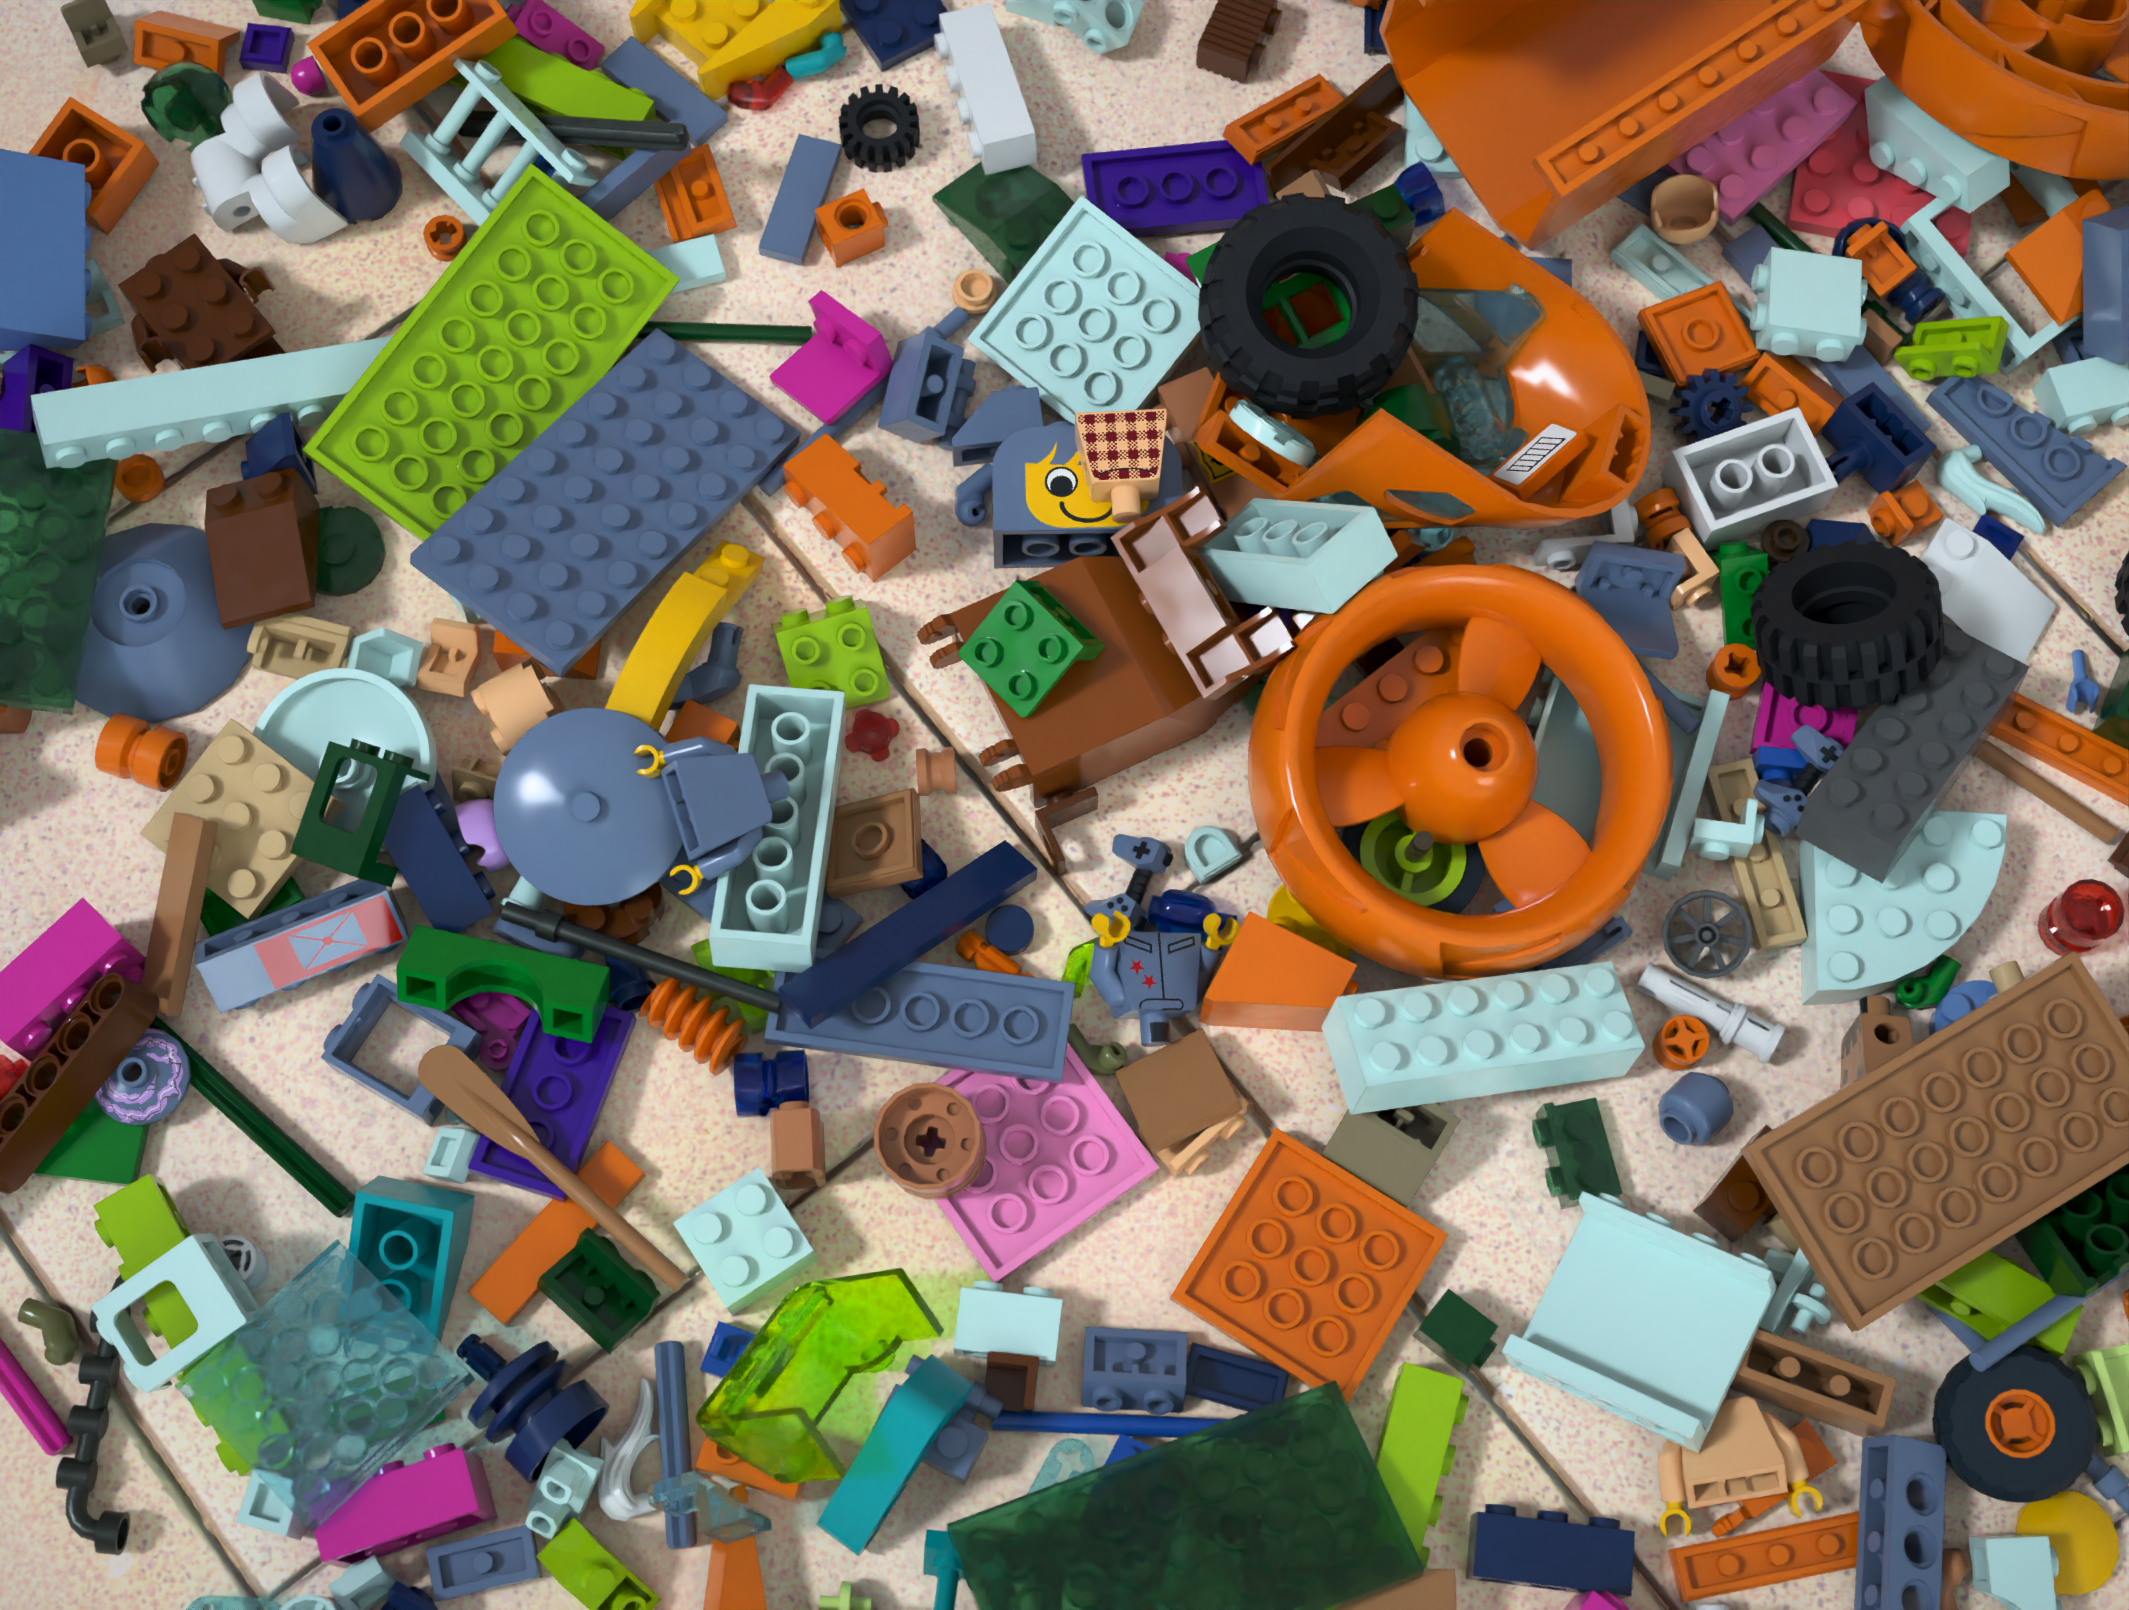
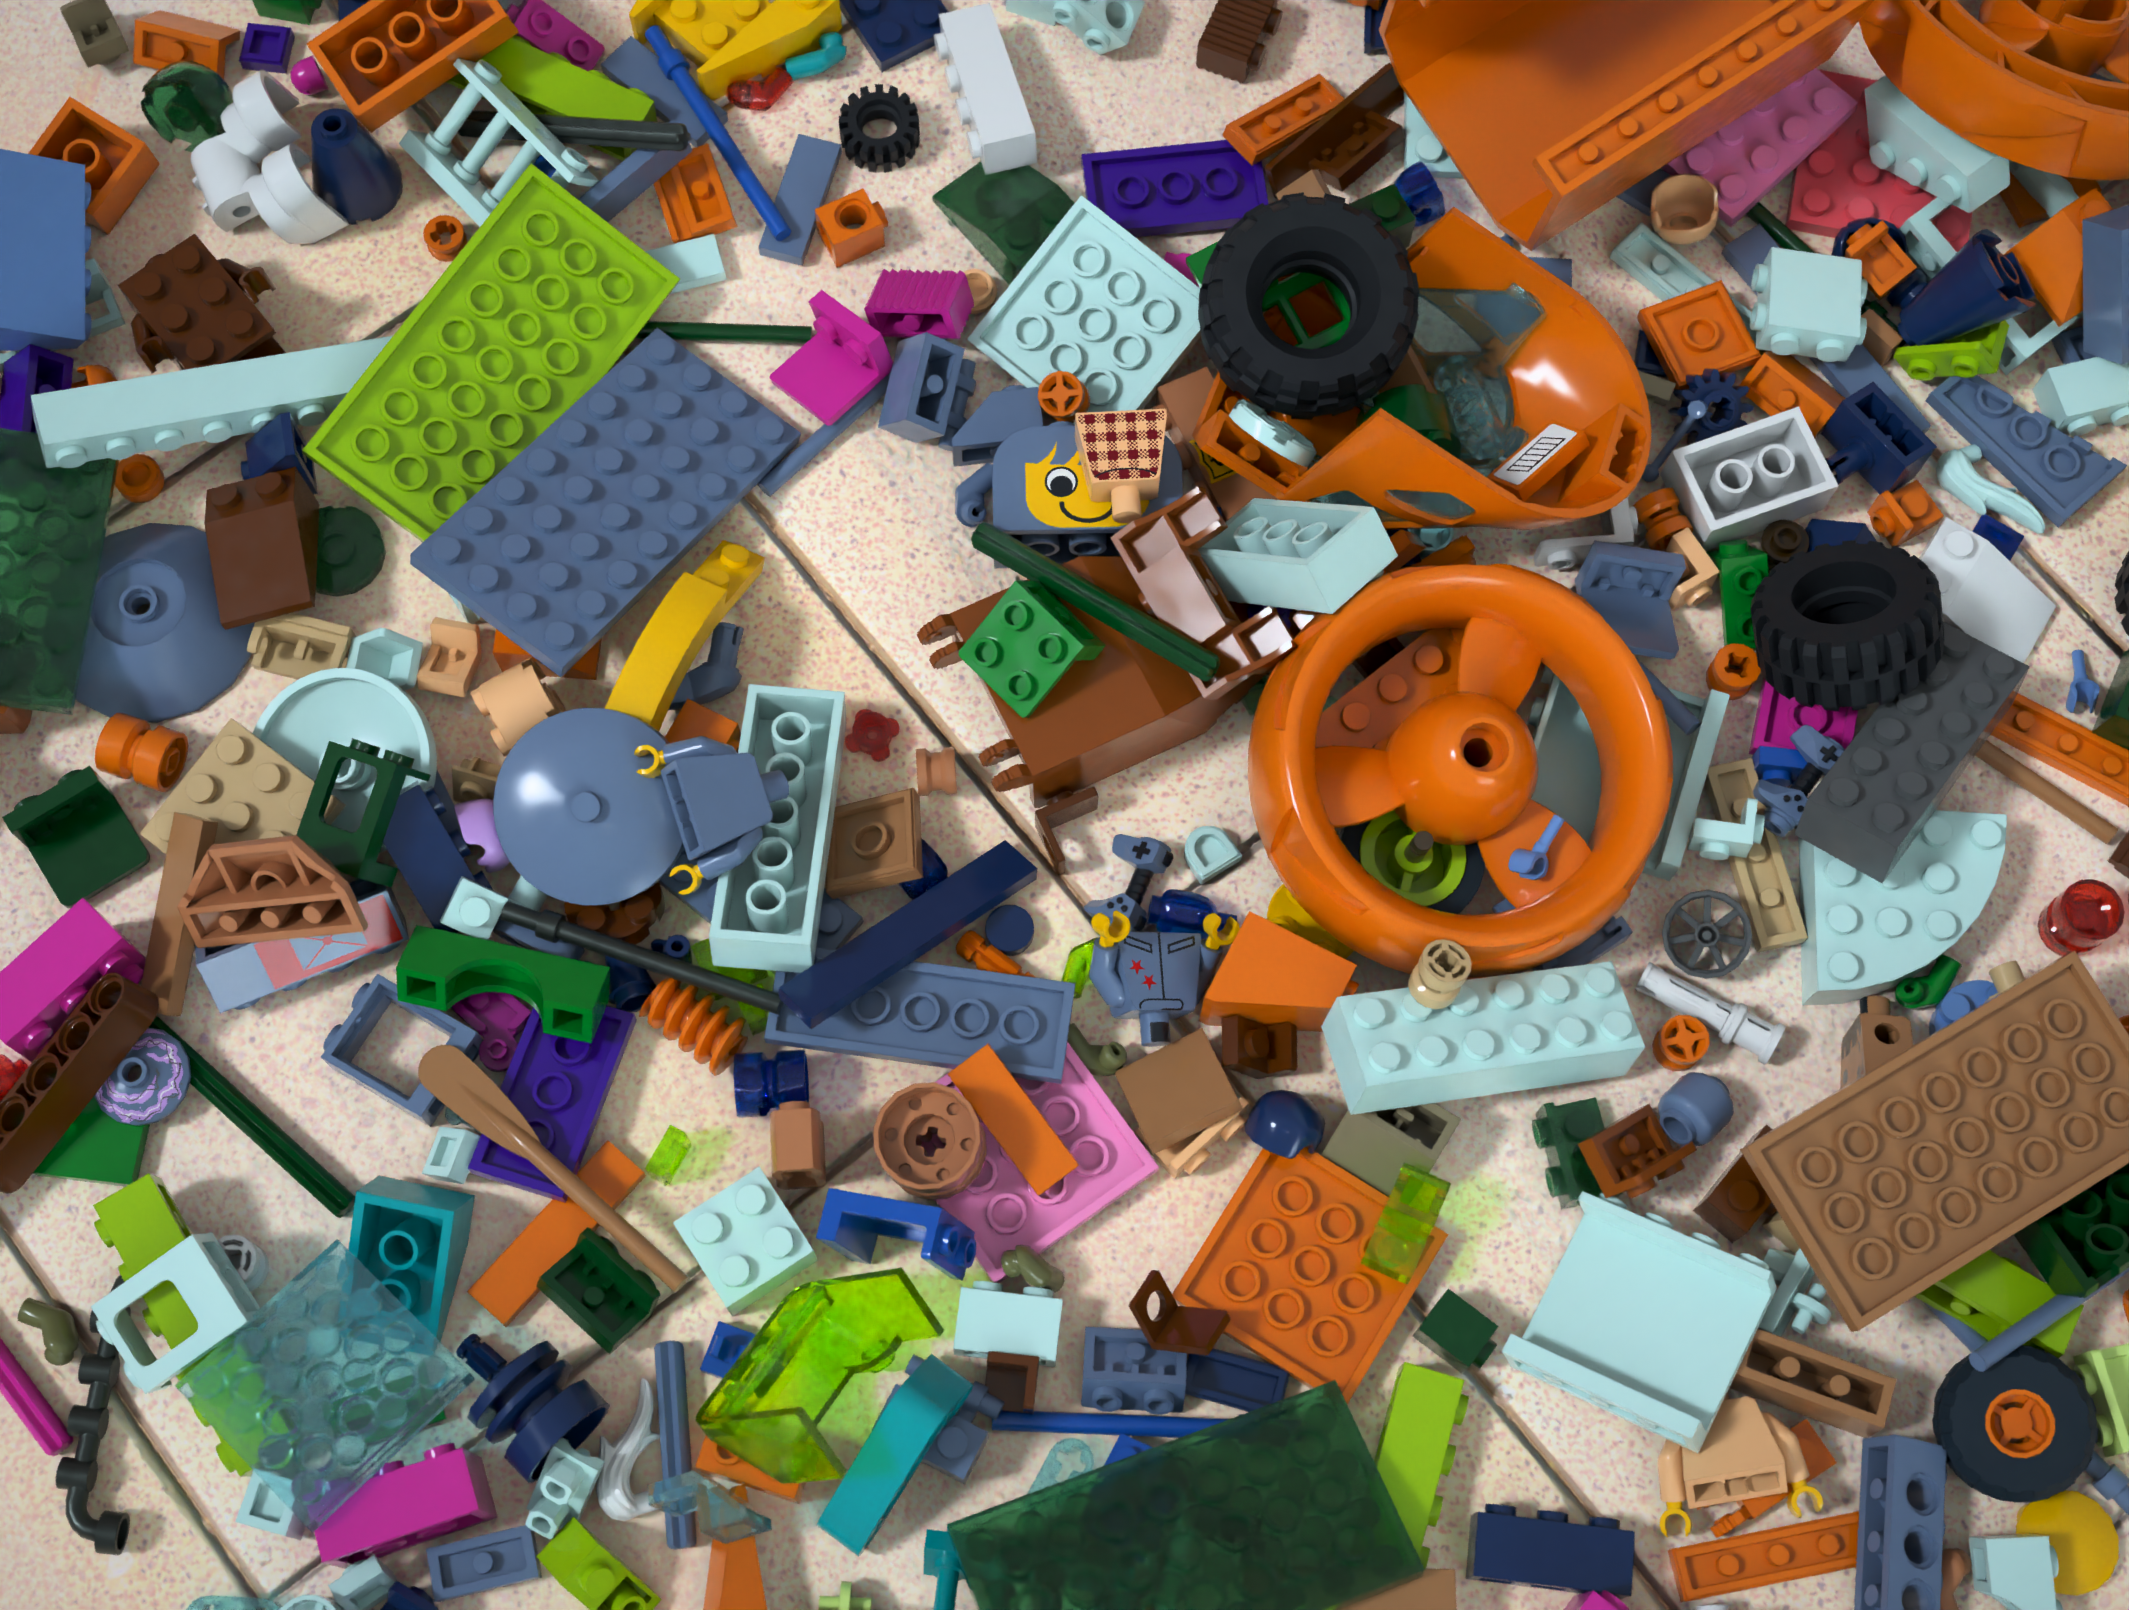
lime bracket [771,595,890,710] -> none
orange wedge [782,433,916,583] -> none
none -> dark green bracket [2,765,150,908]
none -> nougat wedge [177,835,369,948]
none -> light aqua plate [440,876,508,940]
none -> blue bar [645,25,791,241]
none -> clear neon green tile [645,1125,692,1186]
none -> dark blue arm [651,935,692,964]
none -> blue panel [816,1188,976,1281]
none -> dark pink brick [864,269,974,339]
none -> orange tile [948,1043,1079,1196]
none -> dark green axle [971,522,1220,681]
none -> olive arm [1001,1245,1064,1292]
none -> orange wheel [1038,371,1090,423]
none -> reddish brown bracket [1129,1270,1231,1355]
none -> reddish brown bracket [1222,1015,1298,1079]
none -> dark blue hair [1244,1090,1326,1159]
none -> clear neon green brick [1360,1162,1451,1285]
none -> tan wheel [1408,939,1472,1009]
none -> medium blue hand [1508,814,1565,880]
none -> dark orange bracket [1578,1104,1697,1199]
none -> sand blue hinge [1642,400,1707,482]
none -> dark blue cone [1898,229,2036,346]

